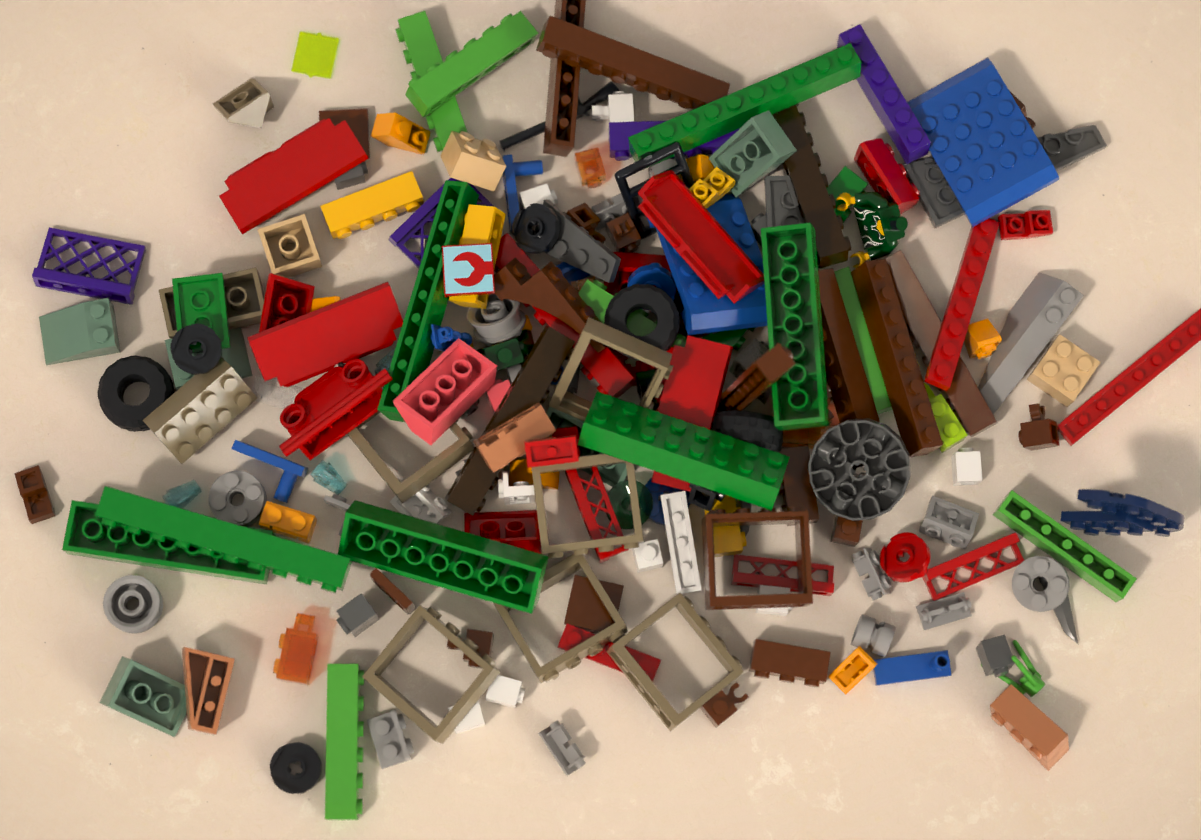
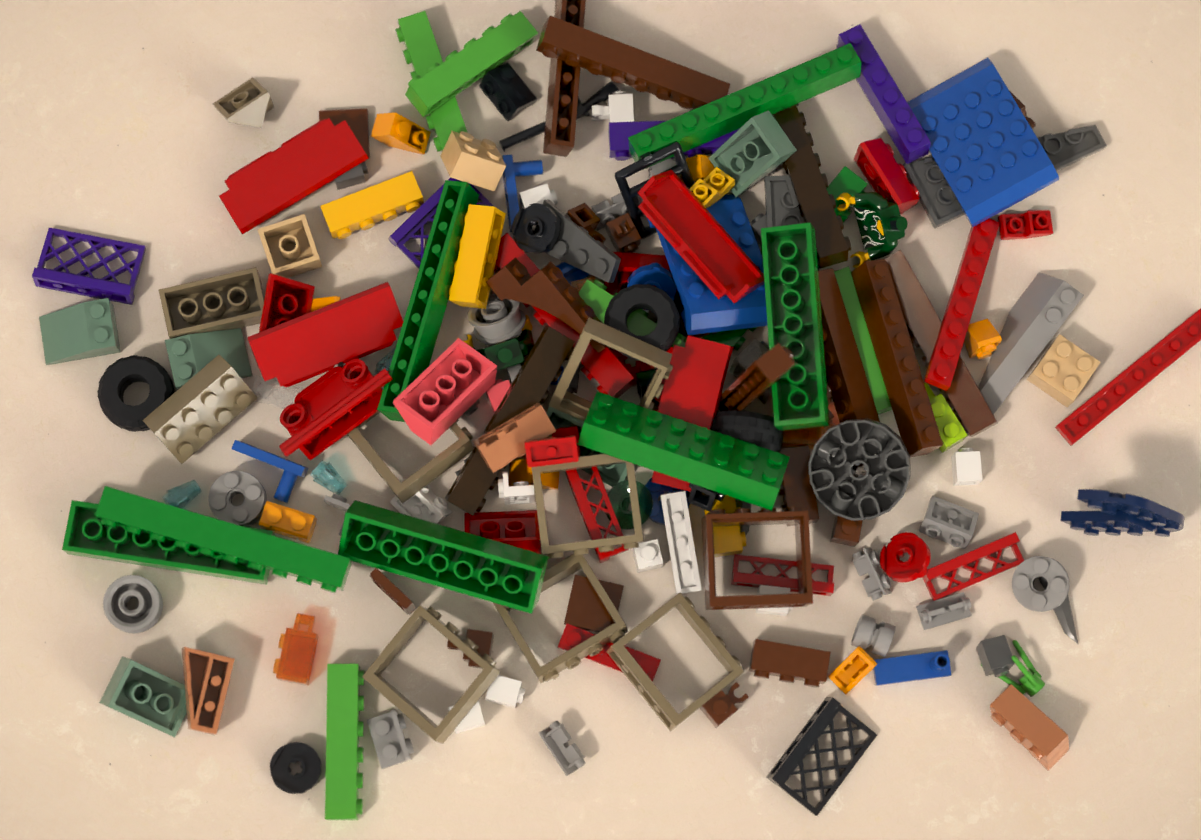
reddish brown slope [14,465,56,524] -> none
black plate [170,324,222,375] -> none
green plate [172,273,231,352] -> none
clear neon green piece [291,31,339,79] -> none
dark grey brick [336,593,380,637] -> none
blue hinge [431,324,472,351] -> none
tile [442,243,495,297] -> none
clear orange brick [574,148,606,188] -> none
bright green brick [993,490,1137,602] -> none
reddish brown brick [1018,404,1060,451] -> none
none -> black bracket [479,62,537,121]
none -> black fence [766,697,877,816]

